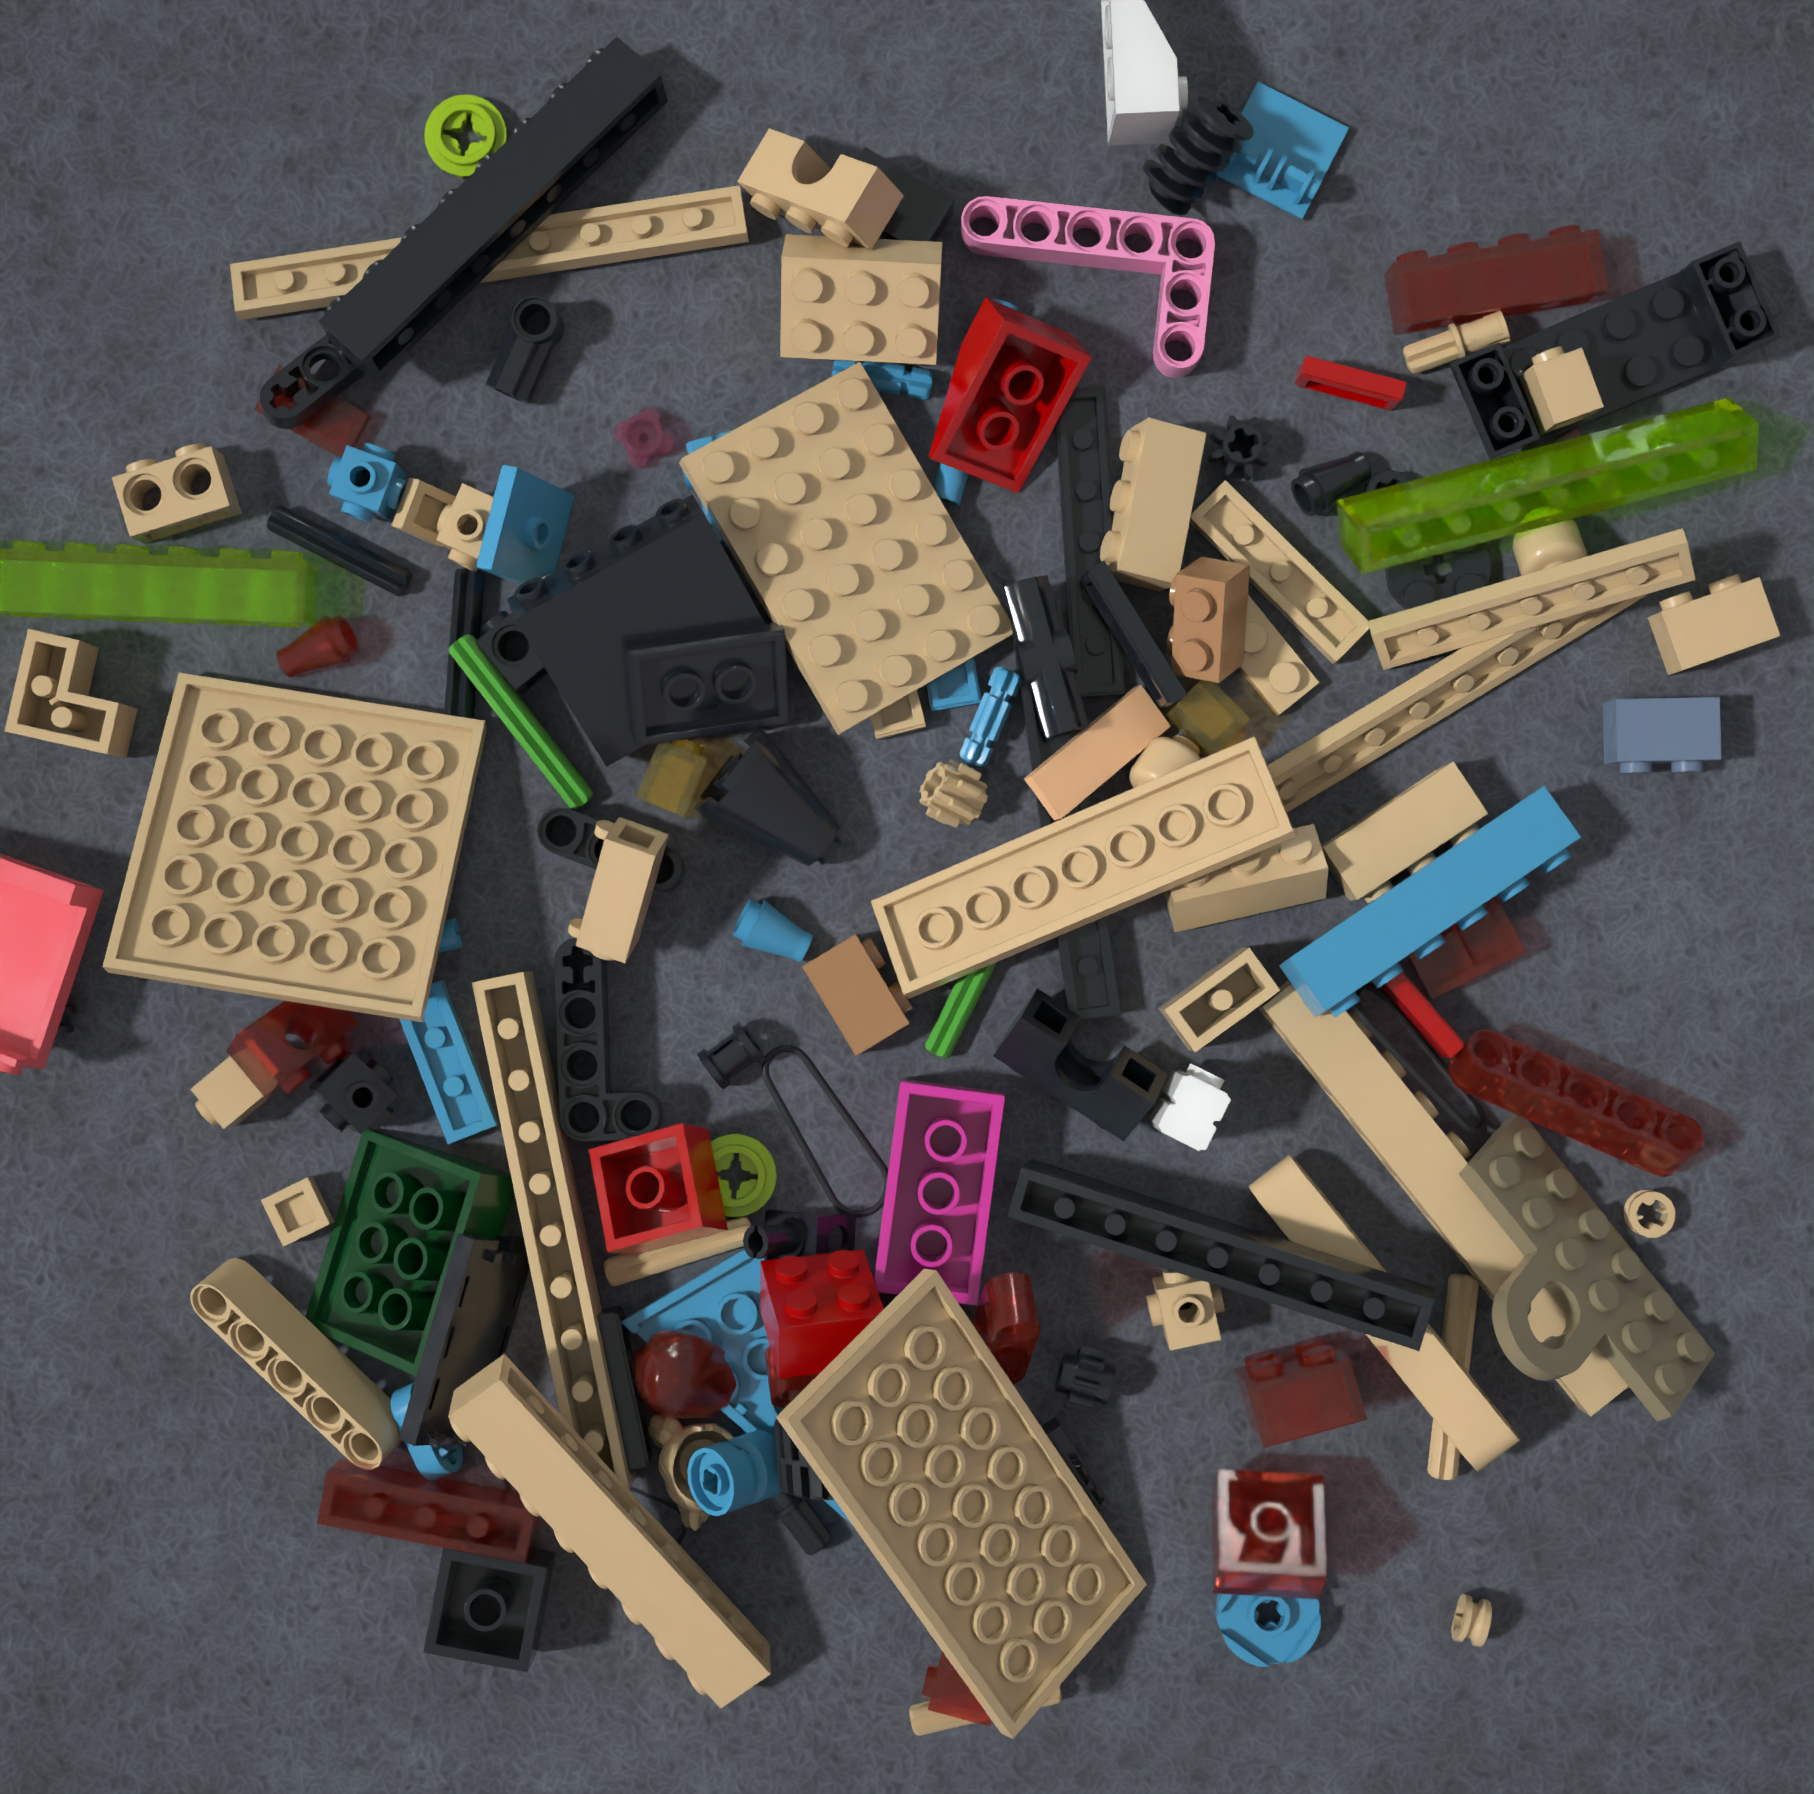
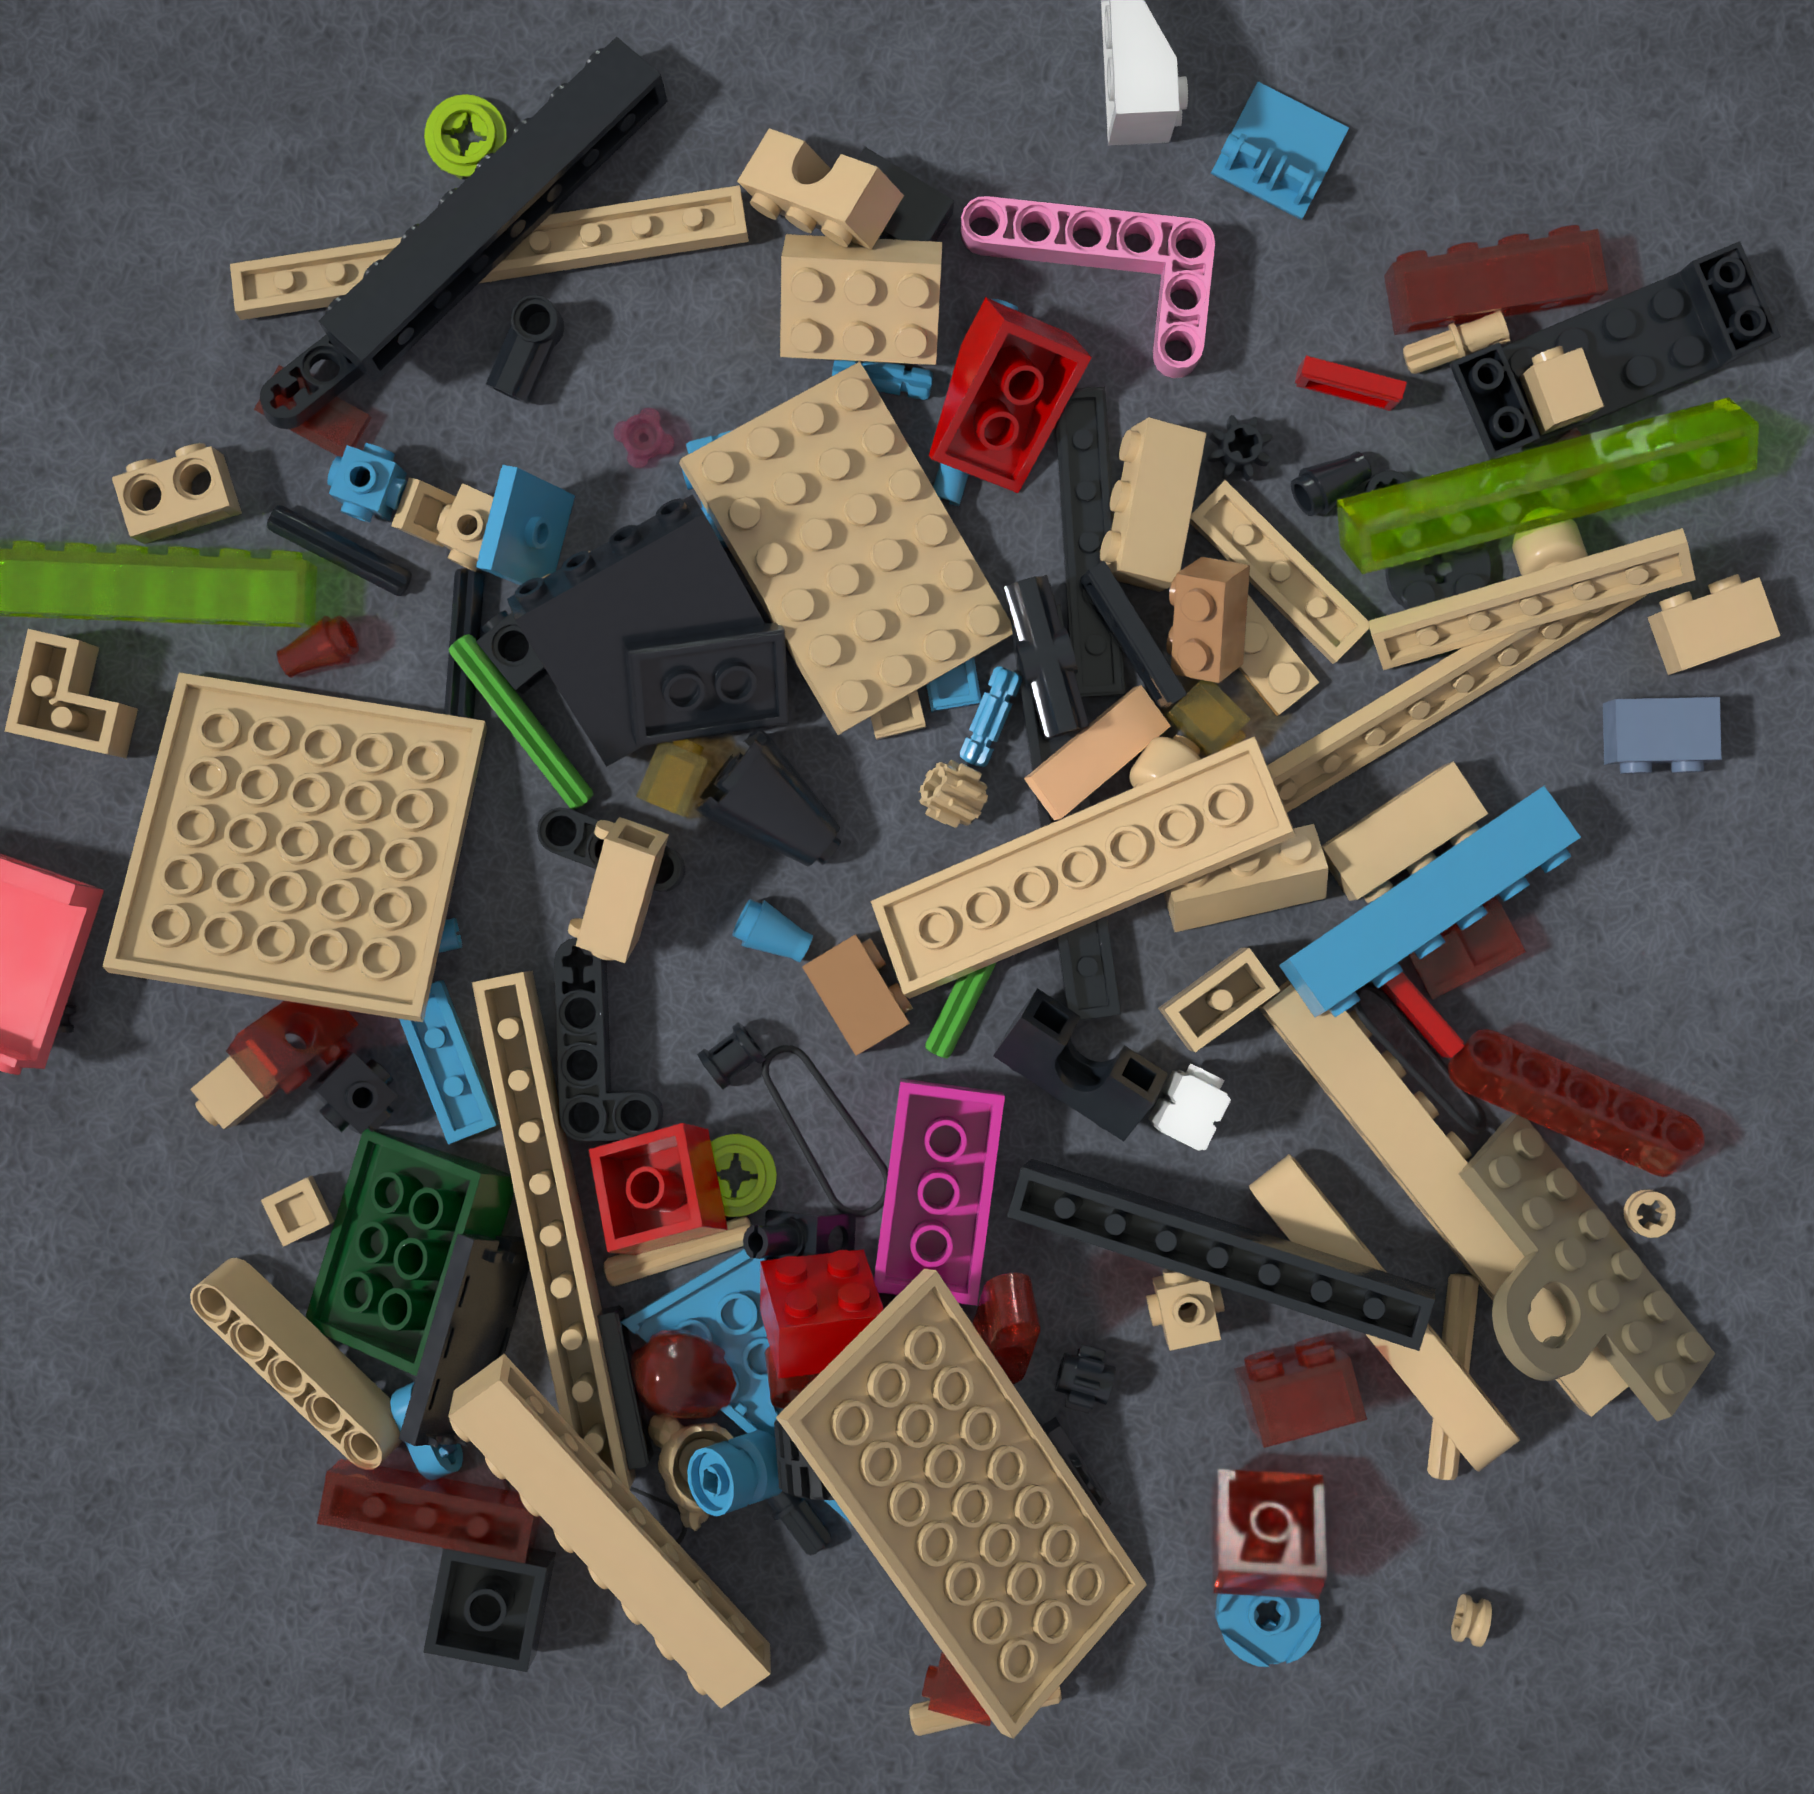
black piece [1143,96,1254,216] -> none

